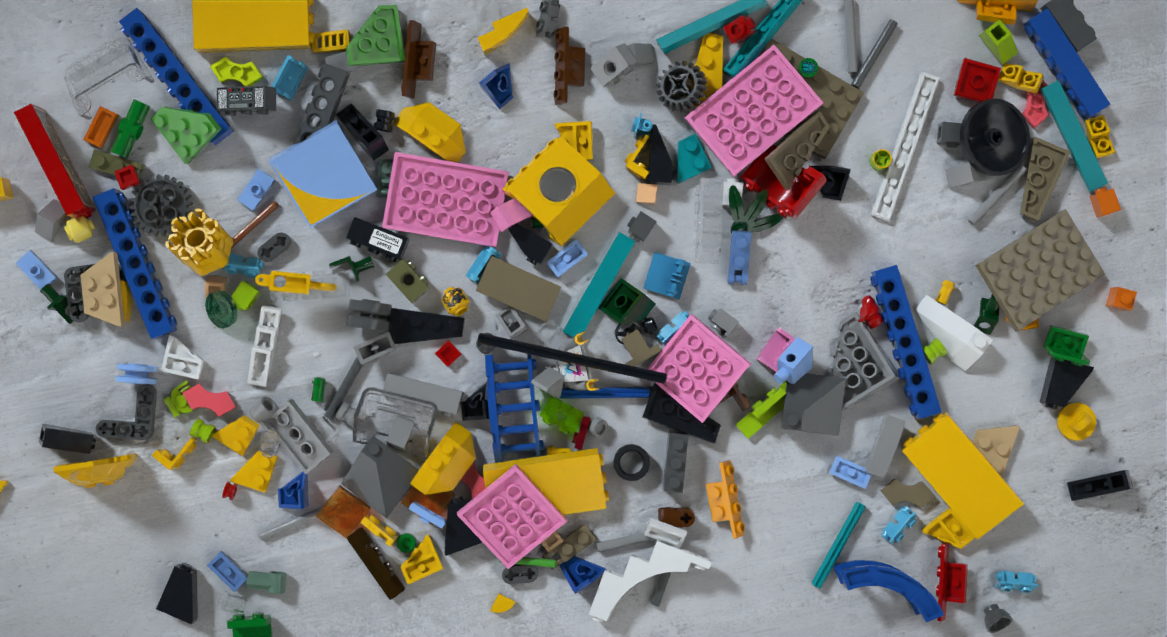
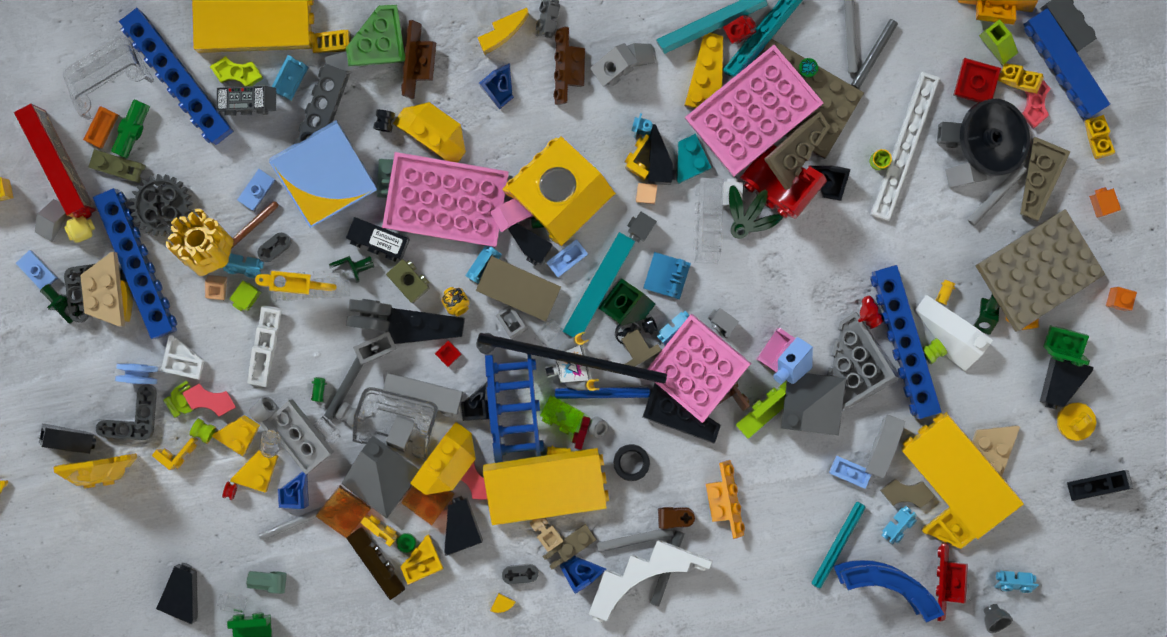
red tile [114,164,141,190] -> none
bright green plate [151,106,222,164] -> none
clear green tile [205,290,237,329] -> none
medium blue plate [207,551,248,592] -> none
black slope [336,103,389,161] -> none
light blue plate [409,501,447,529] -> none
bright pink plate [457,464,567,569] -> none
bright green bar [499,557,557,568] -> none
light grey slope [531,367,565,399] -> none
yellow wing [555,121,594,160] -> none
white tile [644,518,687,548] -> none
dark grey gear [656,61,708,113] -> none
dark grey brick [662,432,689,493] -> none
medium blue plate [727,230,752,285] -> none
teal tile [1040,80,1108,192] -> none

